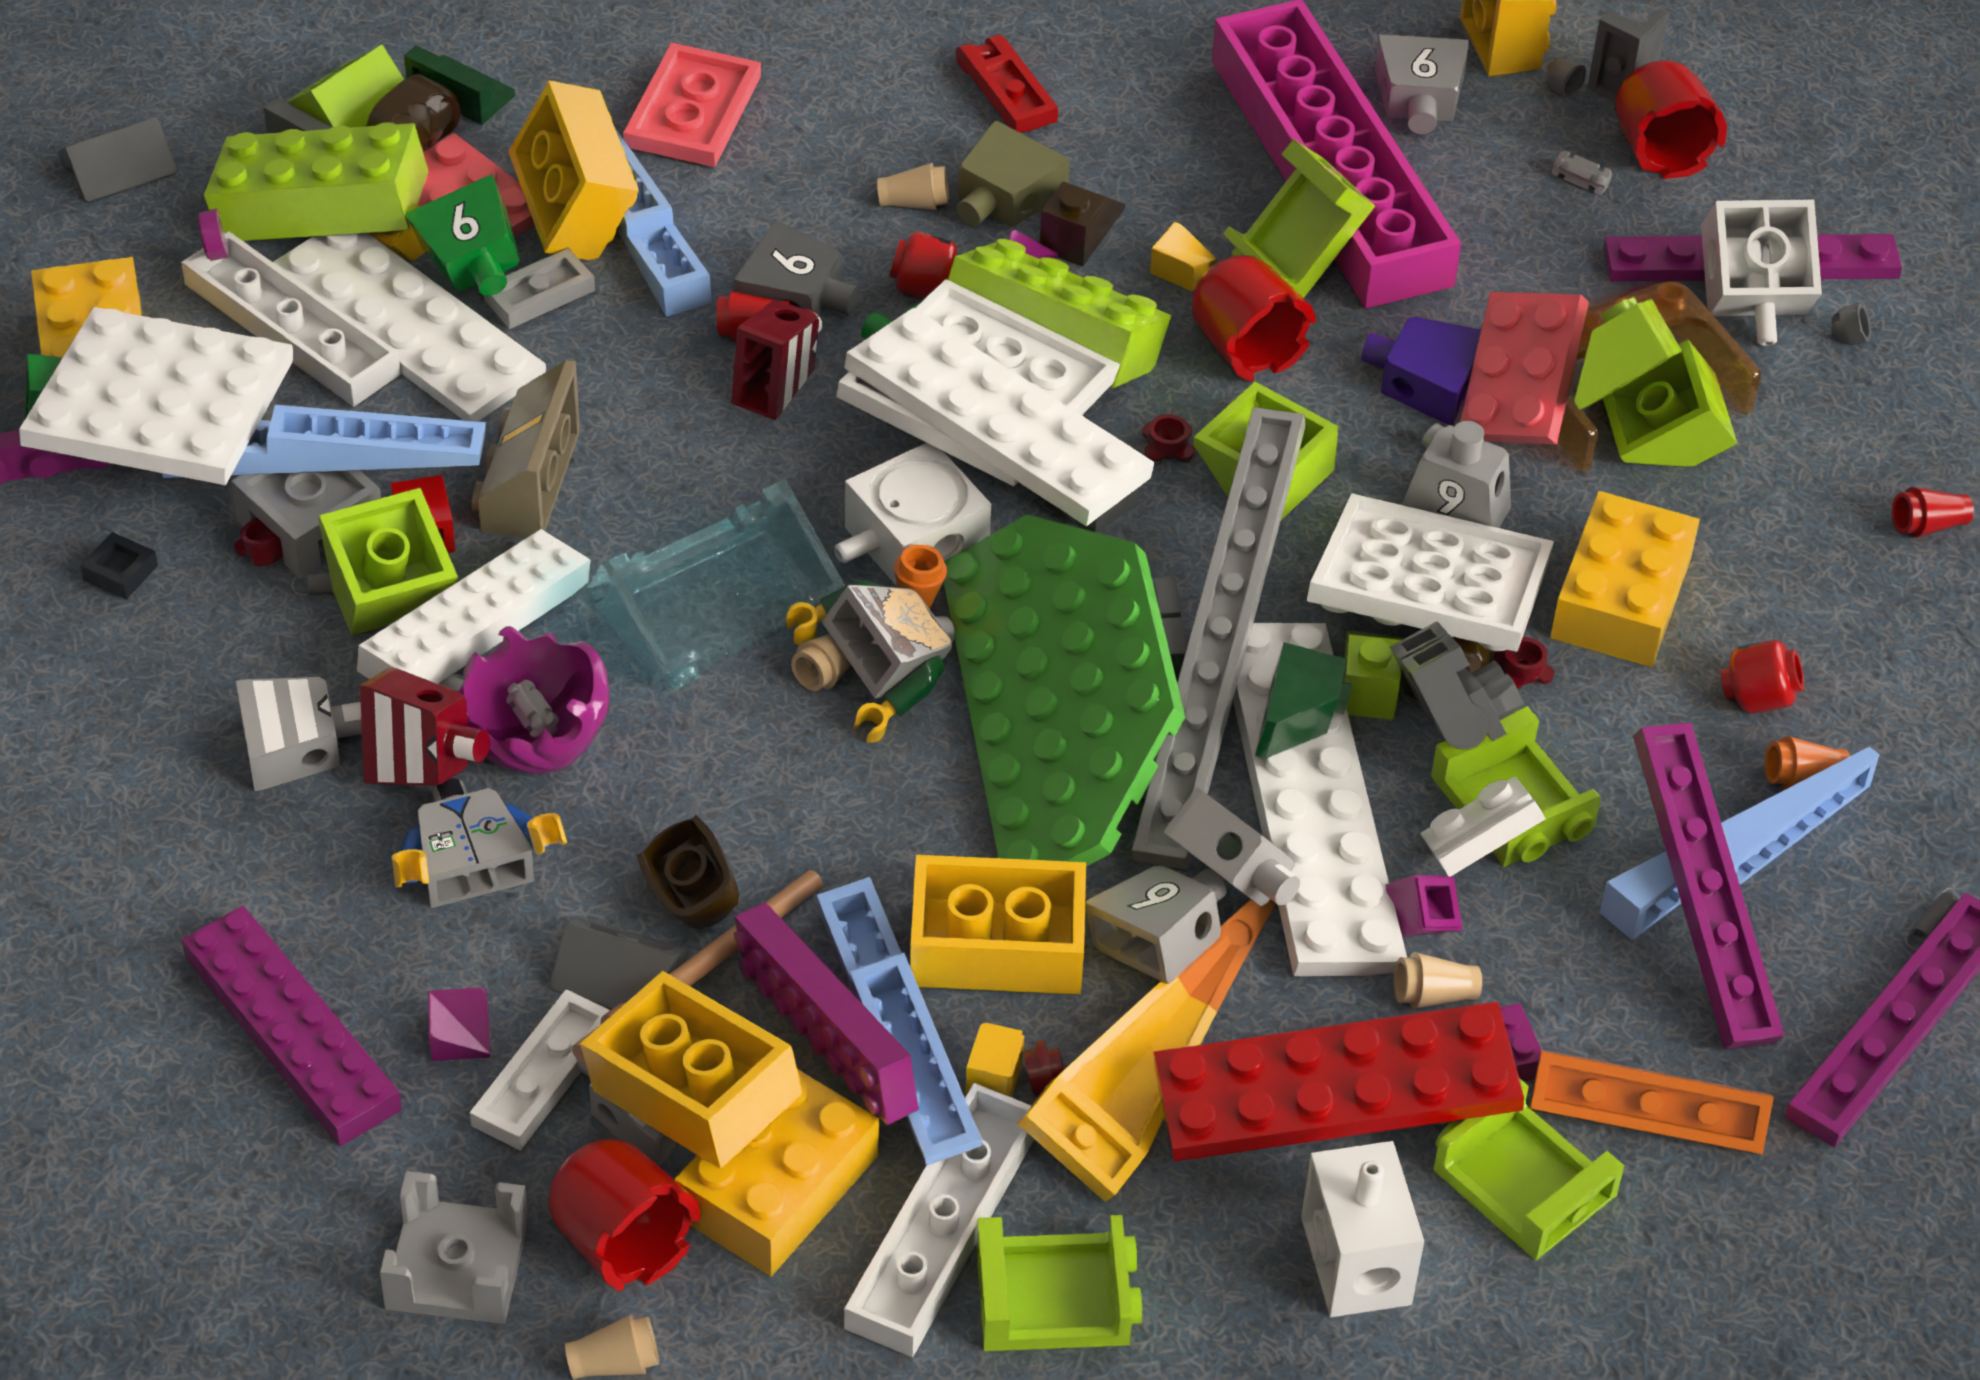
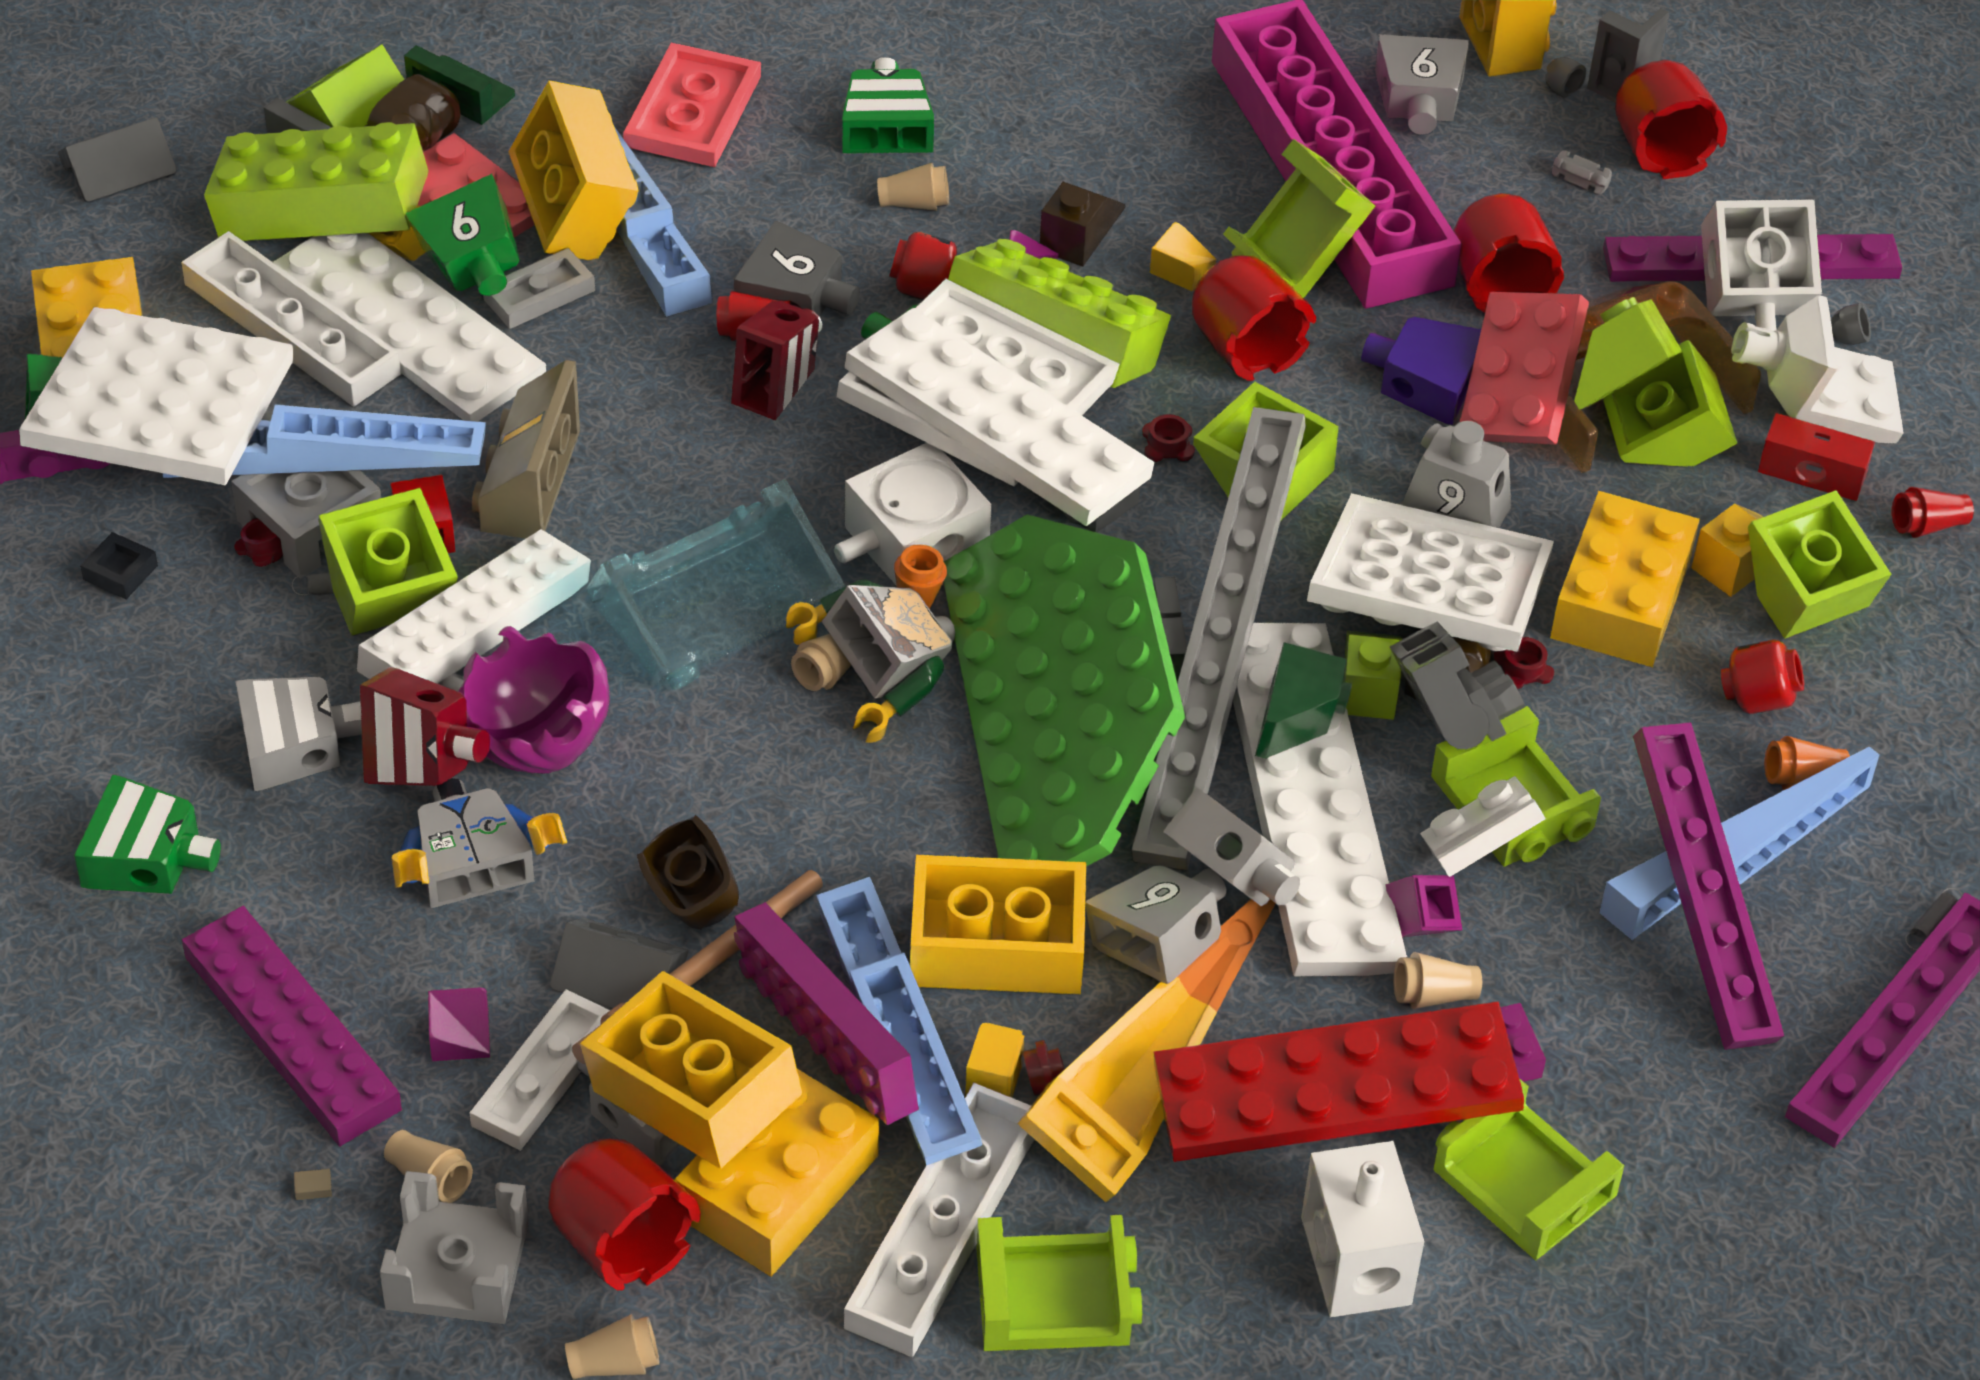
magenta tile [197,209,229,261] -> none
light grey piece [506,679,559,739] -> none
red plate [955,34,1058,133] -> none
olive torso [956,120,1070,228] -> none
orange plate [1530,1049,1774,1155] -> none
none -> green torso [74,775,221,894]
none -> dark tan piece [294,1169,332,1200]
none -> tan cone [384,1130,473,1203]
none -> green torso [842,58,934,153]
none -> red cylinder [1453,193,1564,313]
none -> yellow slope [1691,503,1763,597]
none -> white plate [1731,295,1903,443]
none -> lime slope [1748,490,1892,639]
none -> red piece [1758,413,1875,501]

